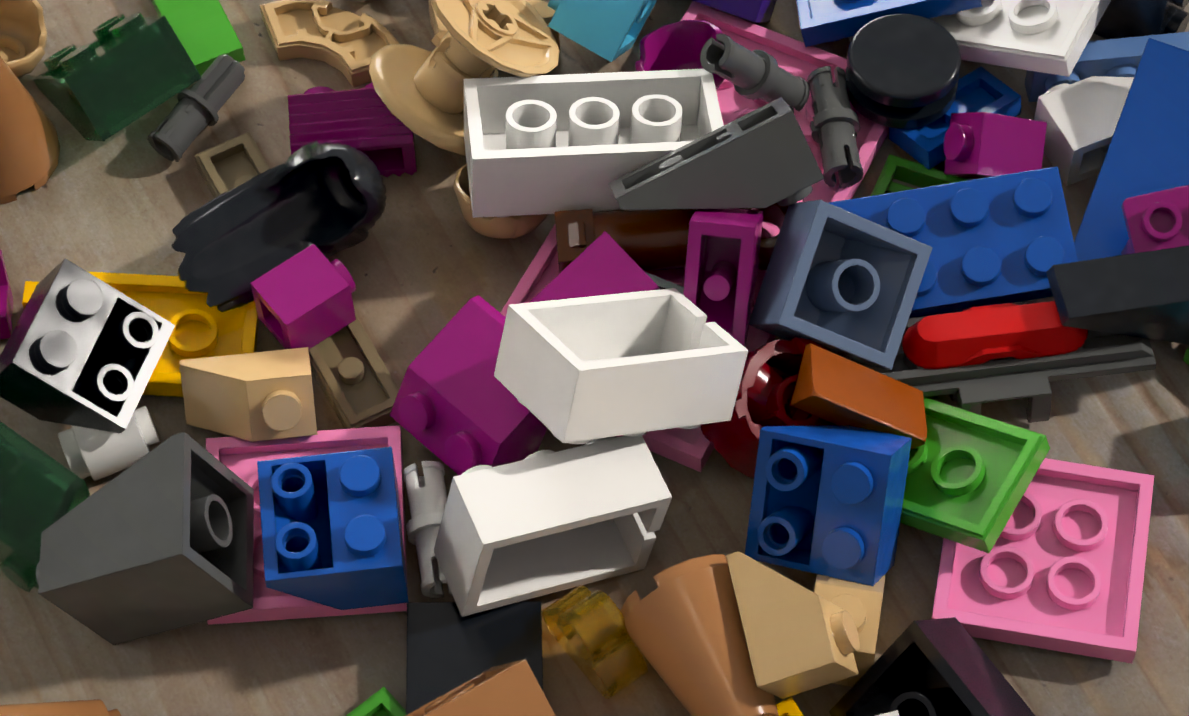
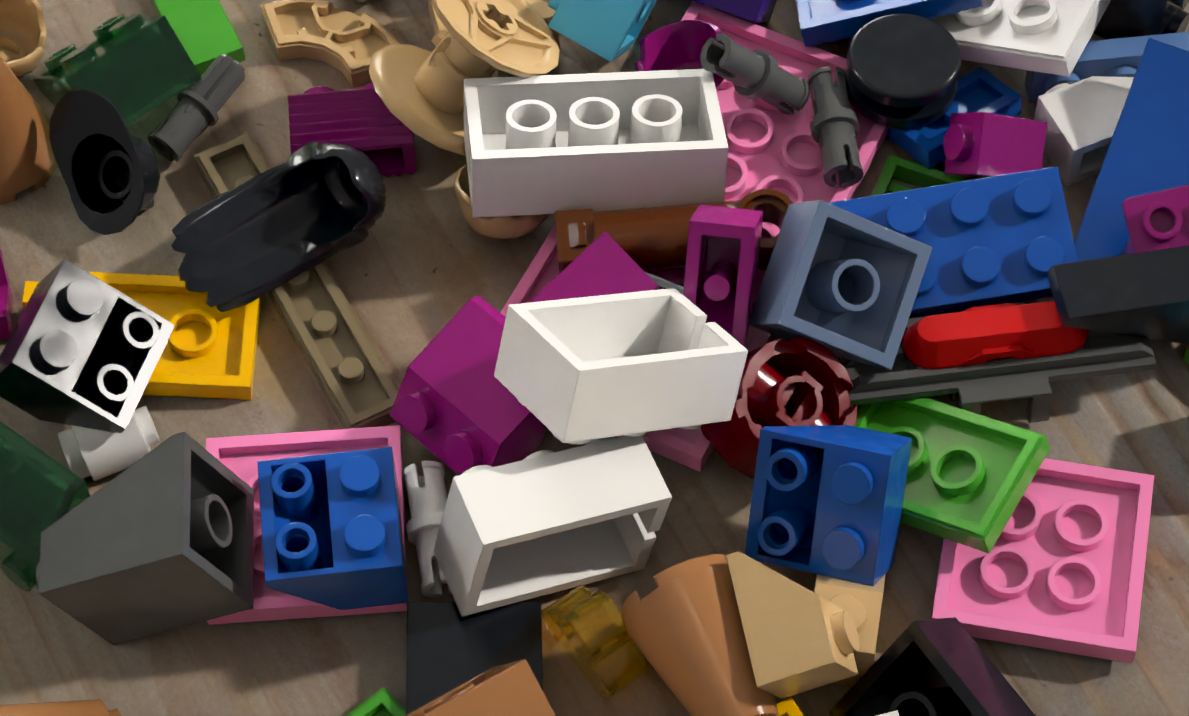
tan slope [179,347,318,442] -> none
magenta brick [250,244,356,350] -> none
dark grey slope [609,97,824,210] -> none
dark orange slope [791,343,927,450] -> none
none -> black piece [49,89,160,235]

